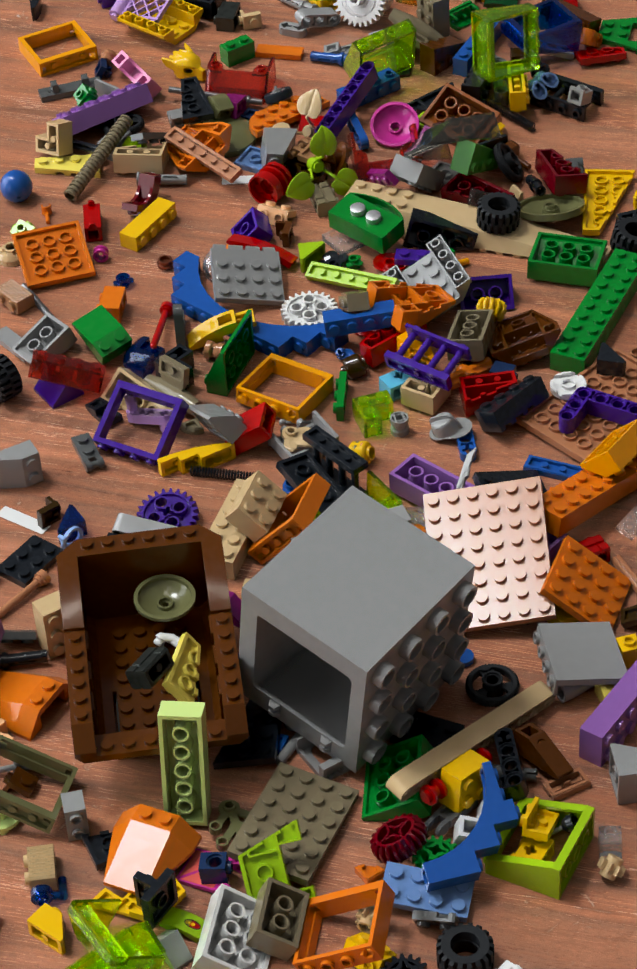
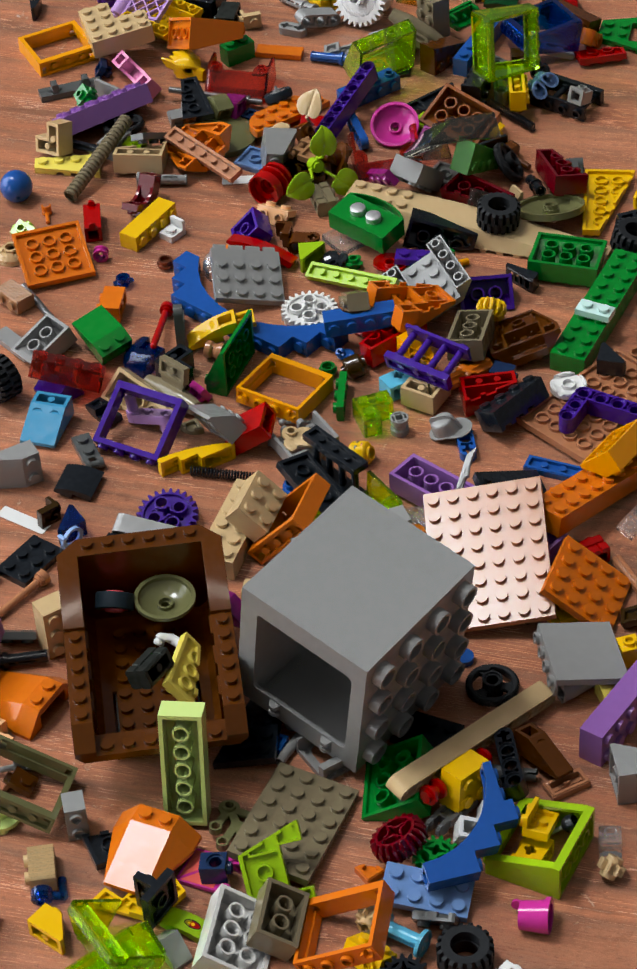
none -> dark azure slope [20,391,74,448]
none -> black slope [53,464,104,502]
none -> tan piece [78,2,155,59]
none -> black wheel [95,590,134,613]
none -> white bracket [159,215,186,244]
none -> orange windscreen [167,17,245,50]
none -> dark pink tile [188,380,213,403]
none -> reddish brown piece [287,231,320,254]
none -> reddish brown bracket [293,121,315,142]
none -> green plate [319,361,337,375]
none -> medium azure hose [387,913,432,958]
none -> black slope [506,263,539,293]
none -> dark pink hat [511,896,554,935]
none -> light aqua plate [575,299,616,323]

